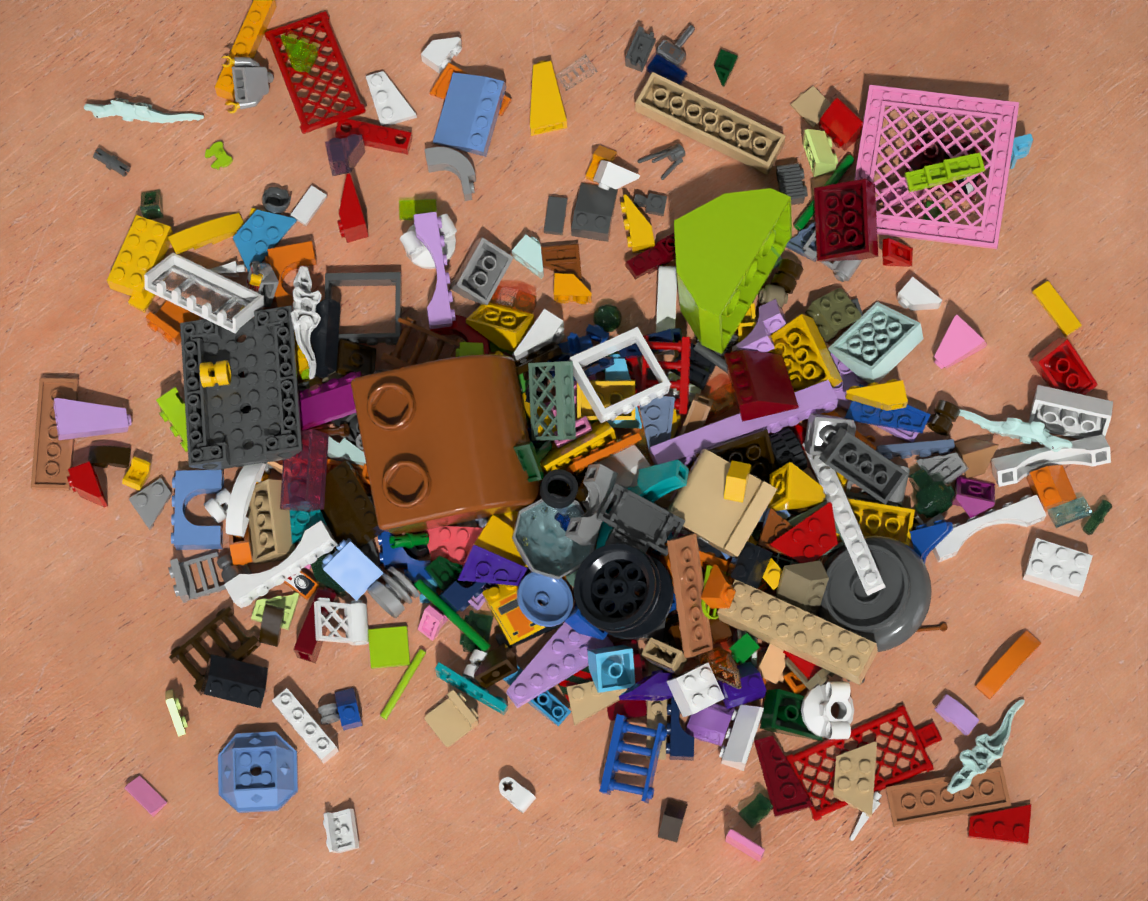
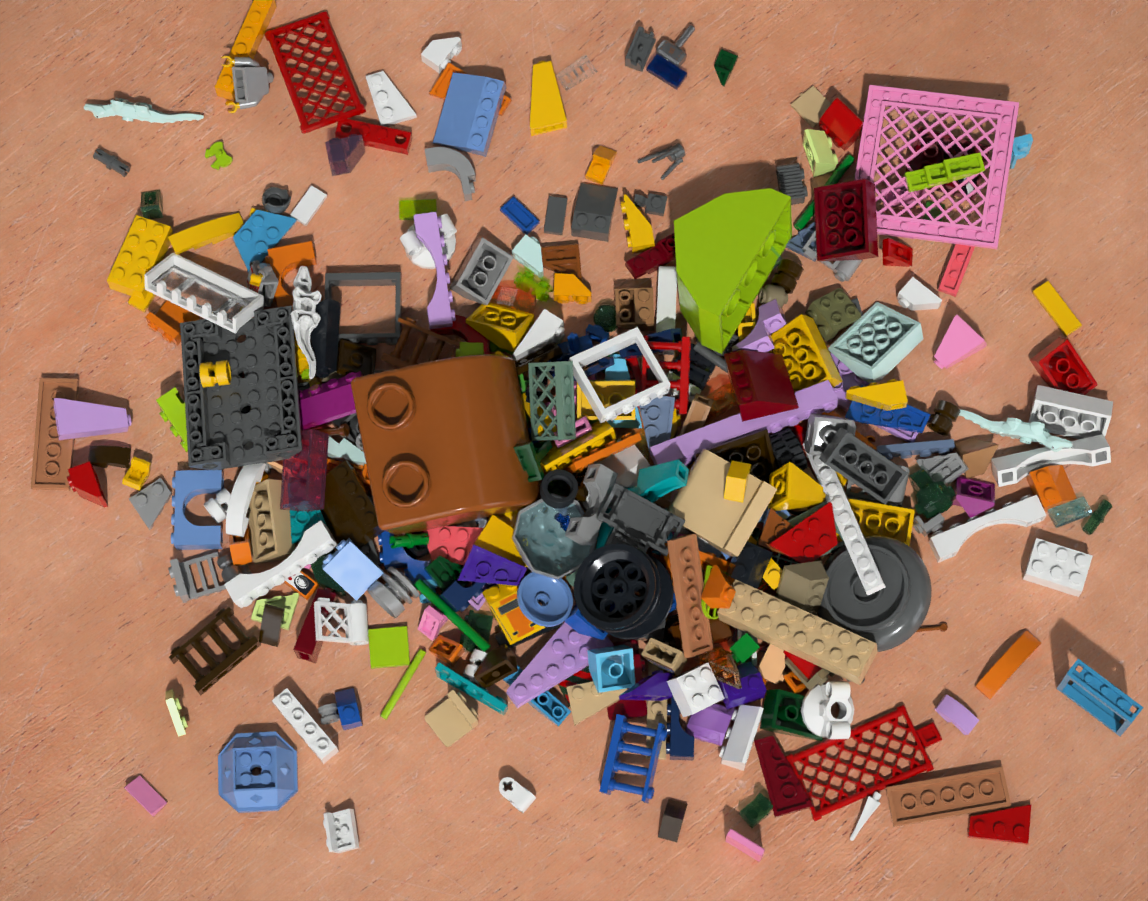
black slope [201,654,268,708] -> none
white piece [209,261,246,277] -> none
clear neon green slope [281,35,318,73] -> none
red slope [337,173,369,243] -> none
white slope [593,160,640,191] -> none
tan brick [635,72,786,175] -> none
tan wing [833,742,877,817] -> none
blue arch [910,519,953,564] -> none
light aqua animal [947,699,1025,794] -> none
none -> orange slope [428,635,464,667]
none -> blue tile [500,196,540,235]
none -> clear neon green hinge [514,271,554,302]
none -> medium nougat slope [615,288,654,331]
none -> coral plate [938,244,975,297]
none -> dark azure window [1056,659,1144,737]

